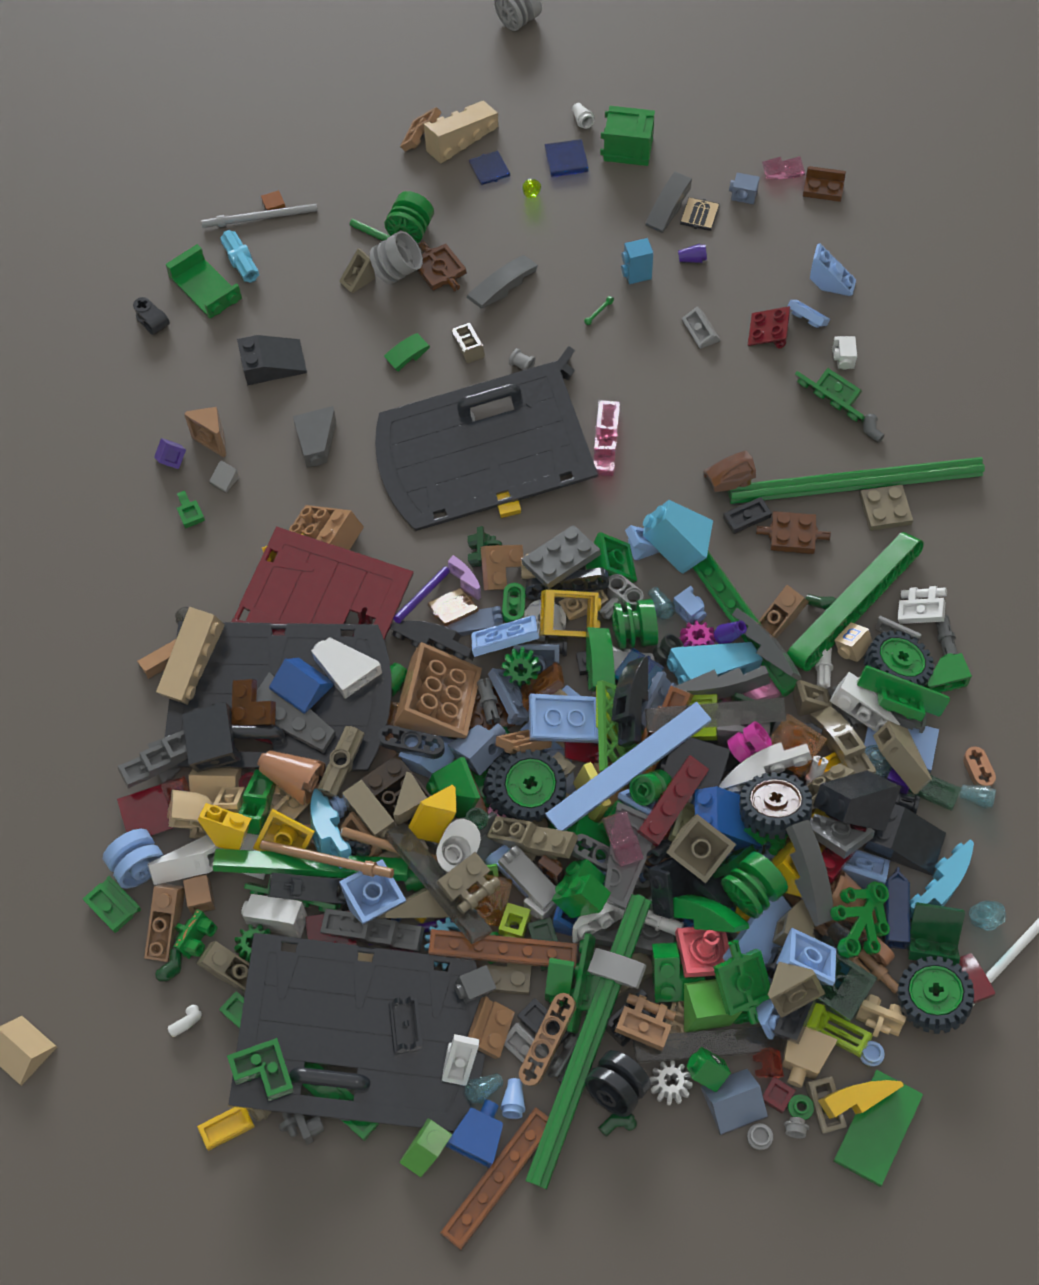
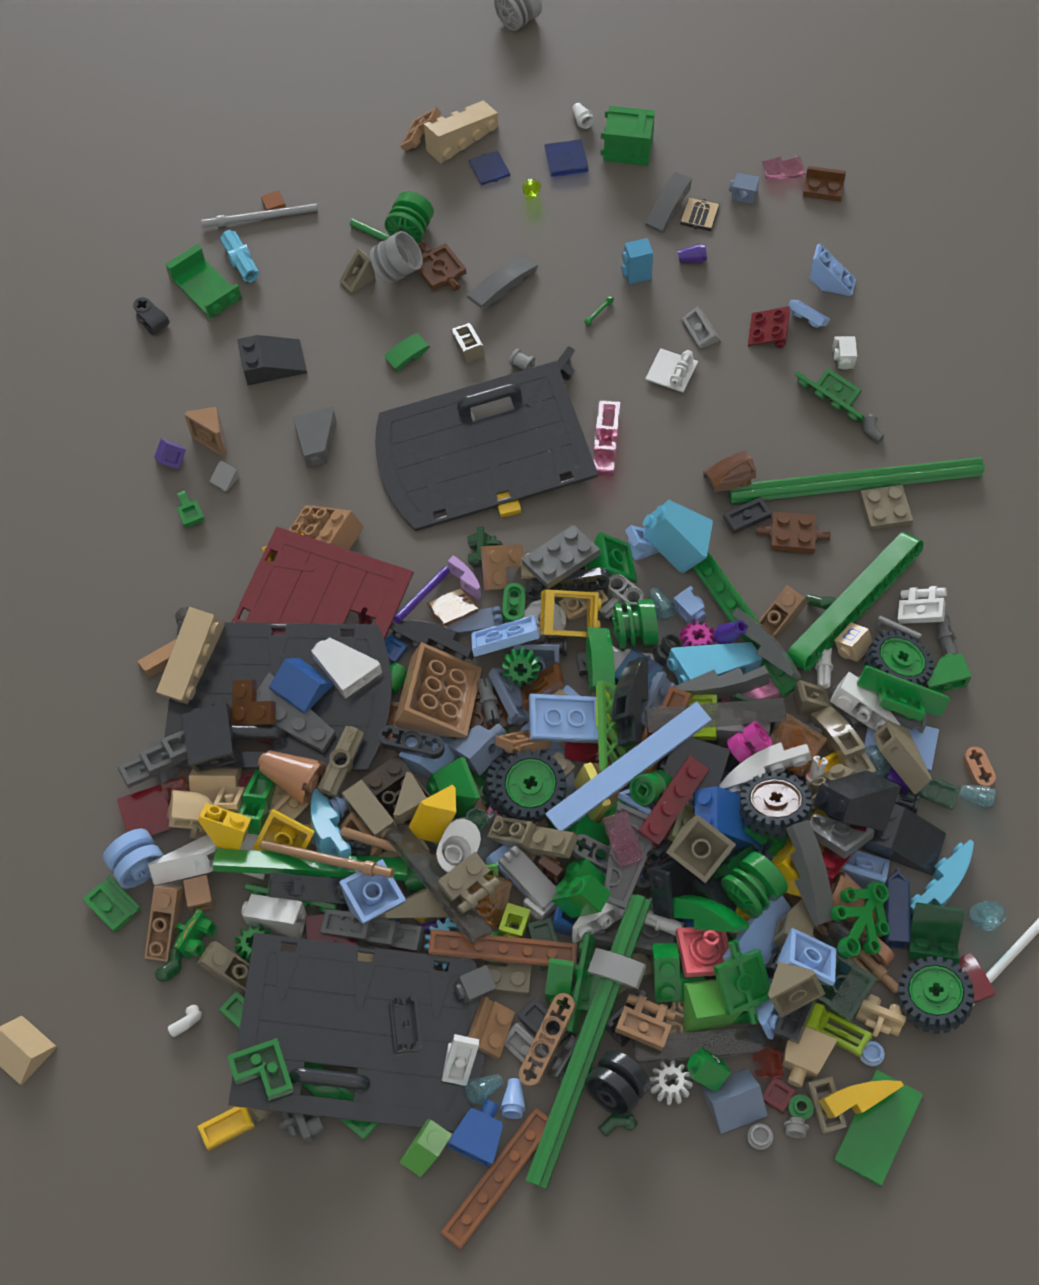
none -> blue tile [385,634,408,664]
none -> white hinge [645,348,698,393]

